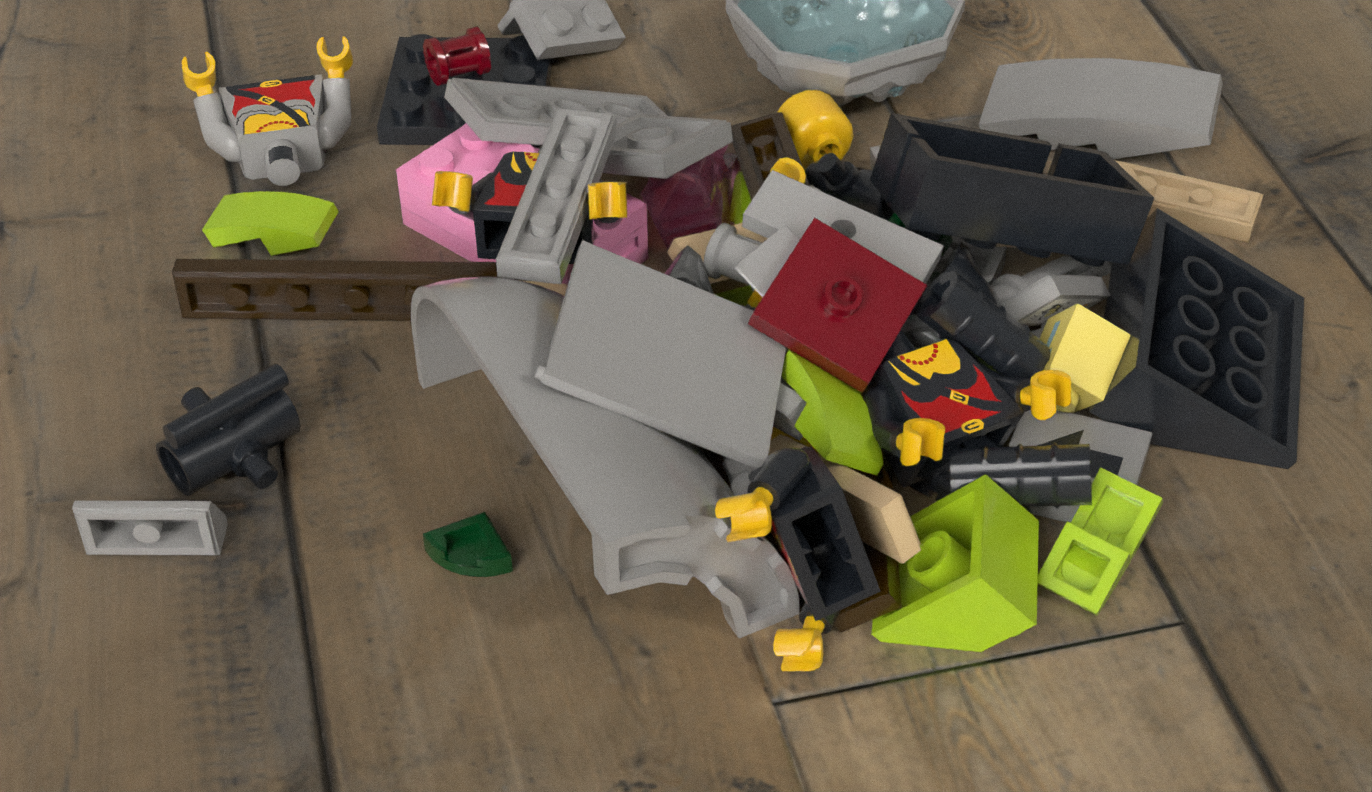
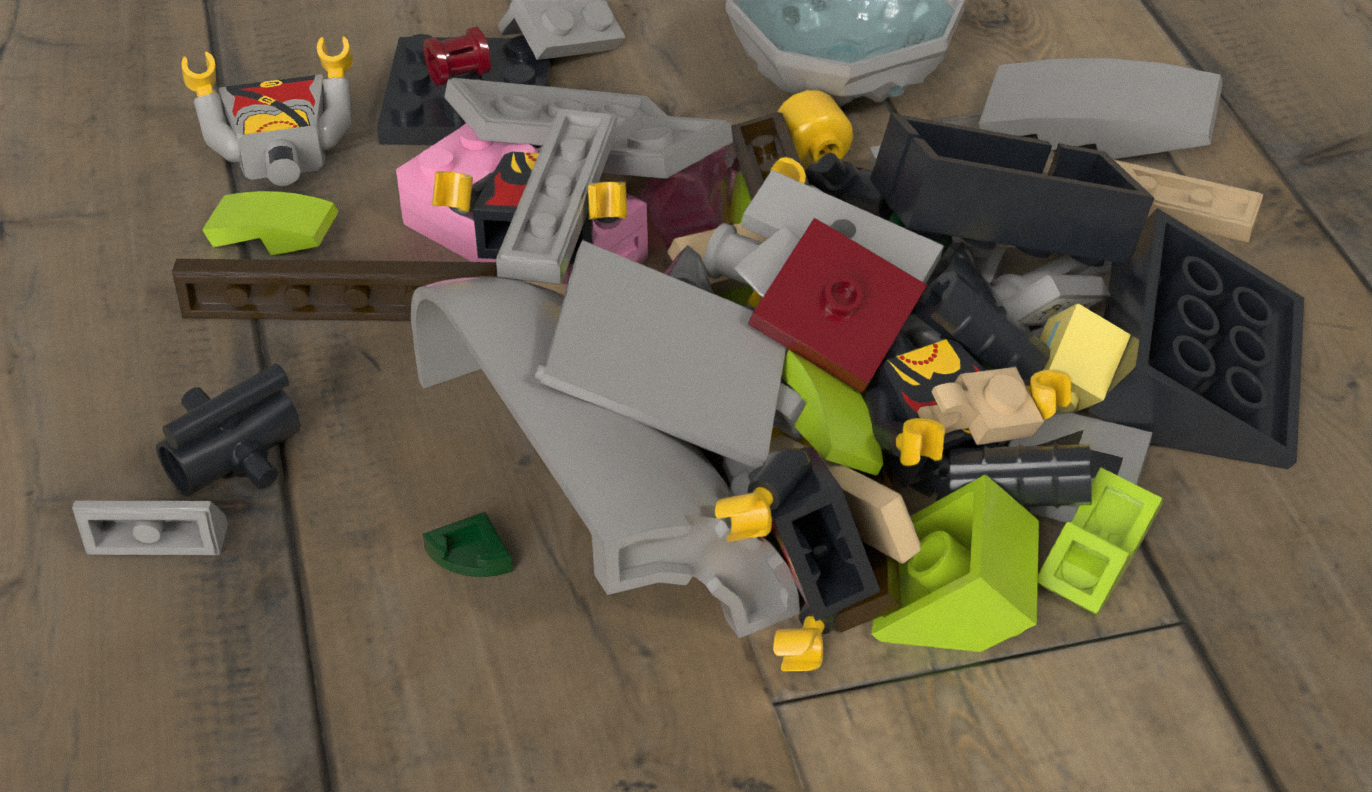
none -> tan plate [917,367,1044,445]

